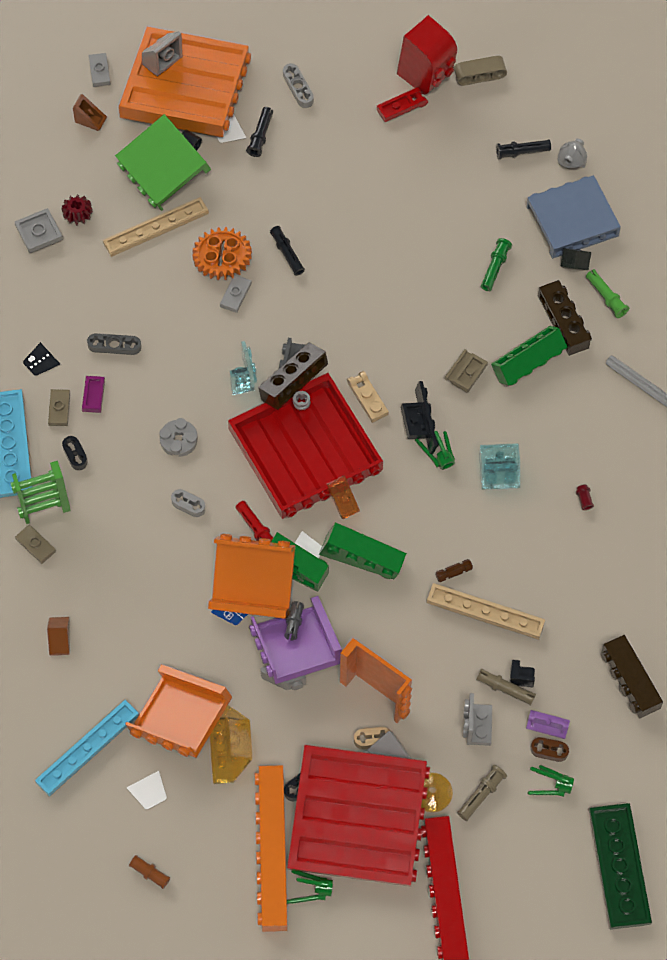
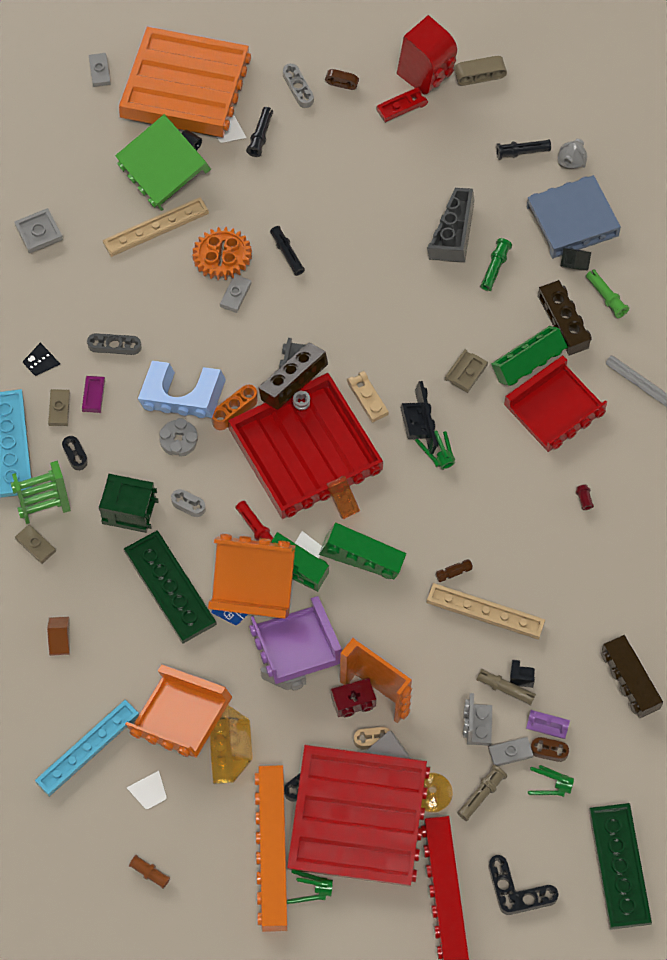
dark red gear [61,194,93,226] -> none
dark orange slope [73,94,107,131] -> none
light grey slope [142,32,183,76] -> none
clear light blue bracket [230,341,257,395] -> none
dark grey pin [284,601,304,641] -> none
clear light blue slope [479,443,520,490] -> none
none -> dark green container [98,473,159,533]
none -> dark green plate [124,530,217,644]
none -> light blue arch [138,361,226,418]
none -> orange beam [212,384,258,431]
none -> reddish brown beam [325,69,359,90]
none -> dark red brick [331,678,377,718]
none -> dark grey wedge [427,187,475,262]
none -> light grey plate [488,737,533,766]
none -> black beam [488,855,559,915]
none -> red panel [504,355,607,452]

